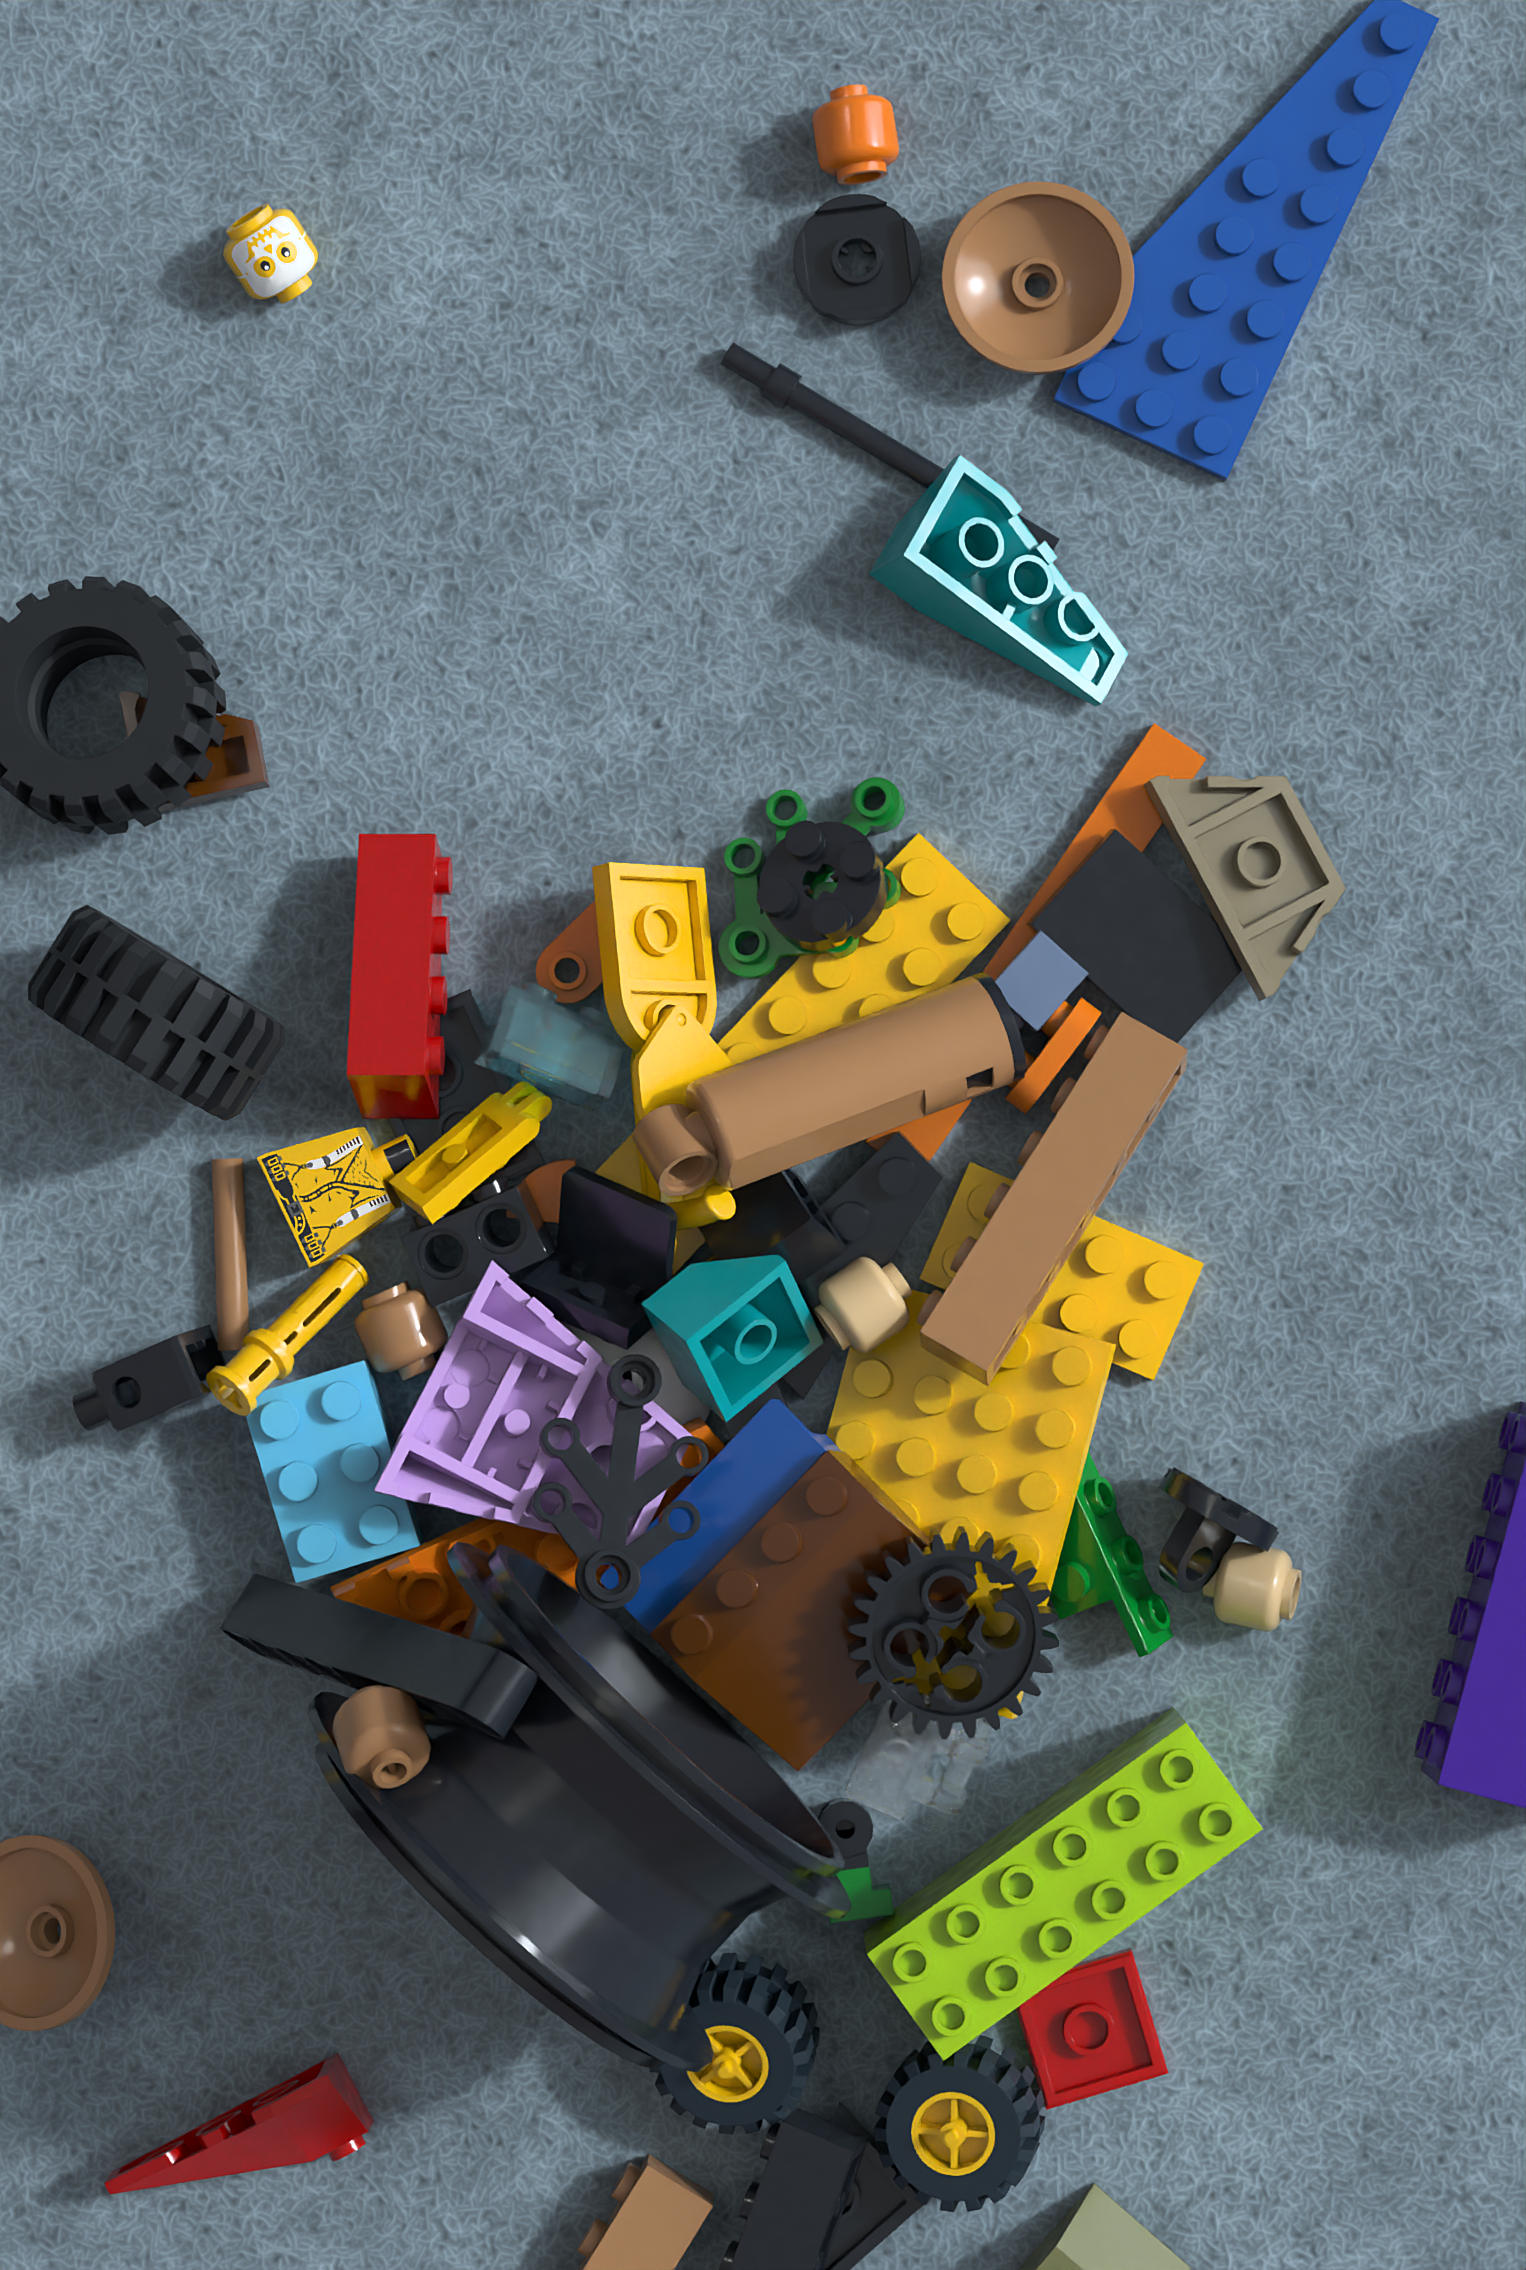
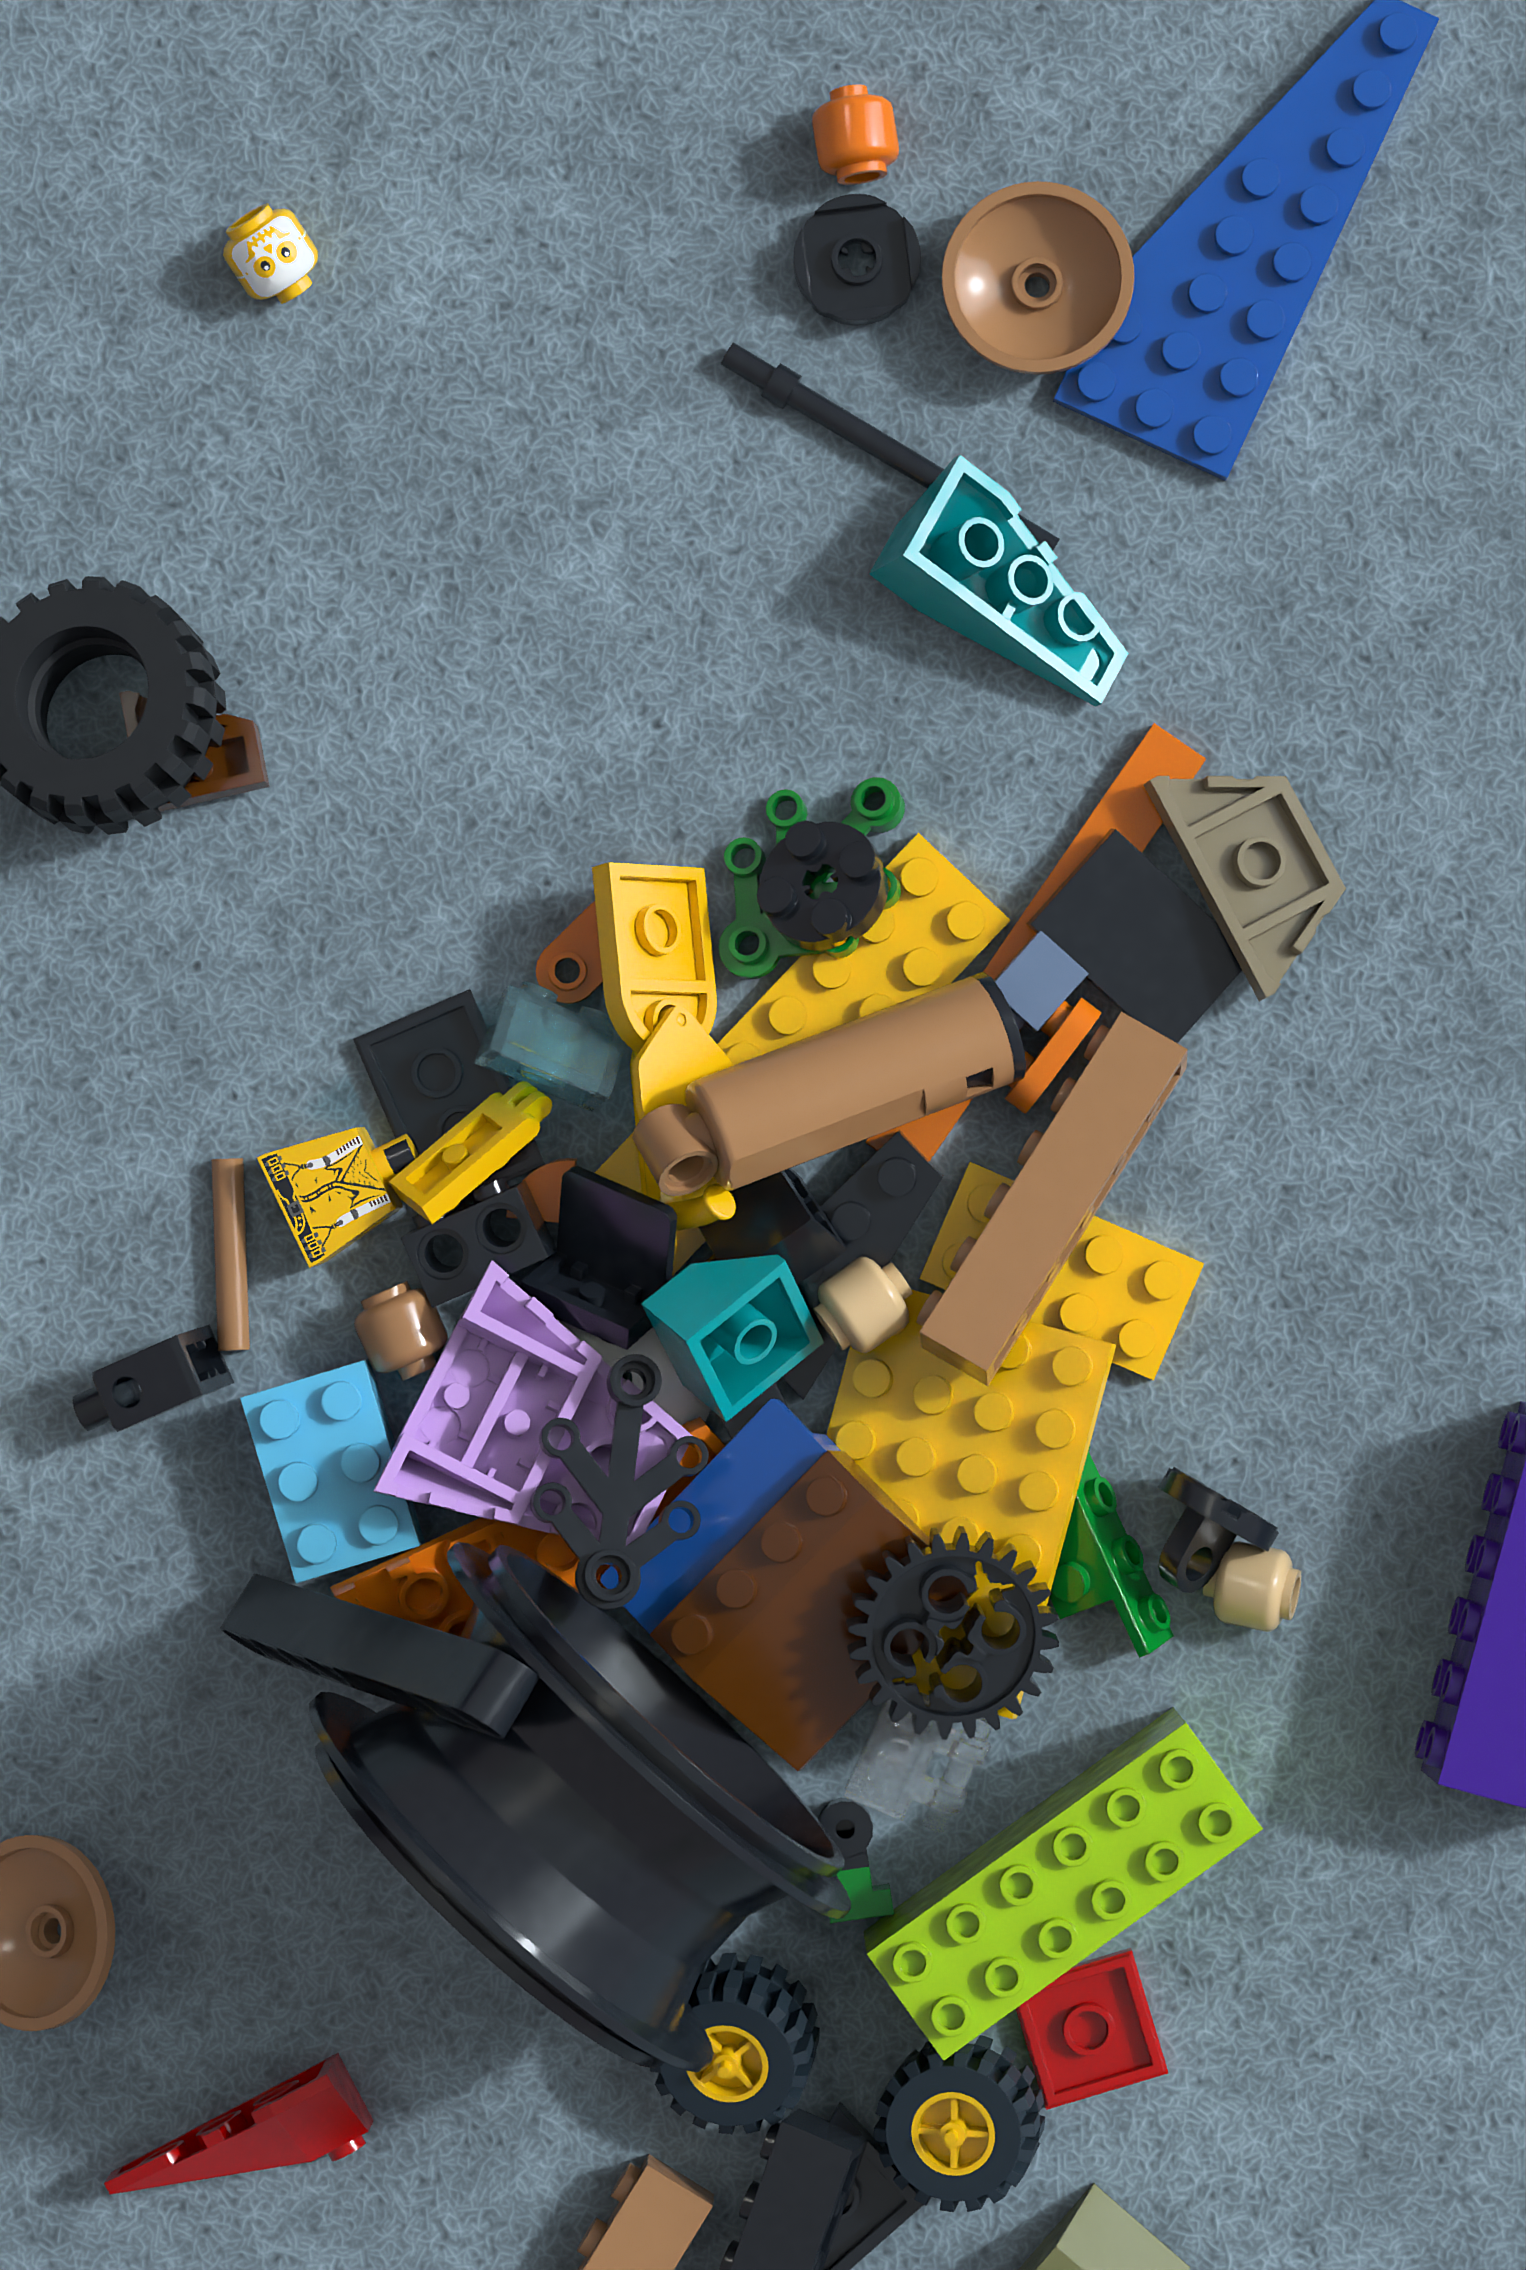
black tyre [28,905,285,1121] -> none
yellow pin [206,1254,369,1416] -> none
medium nougat head [332,1685,431,1789] -> none
red wedge [347,834,453,1119] -> none

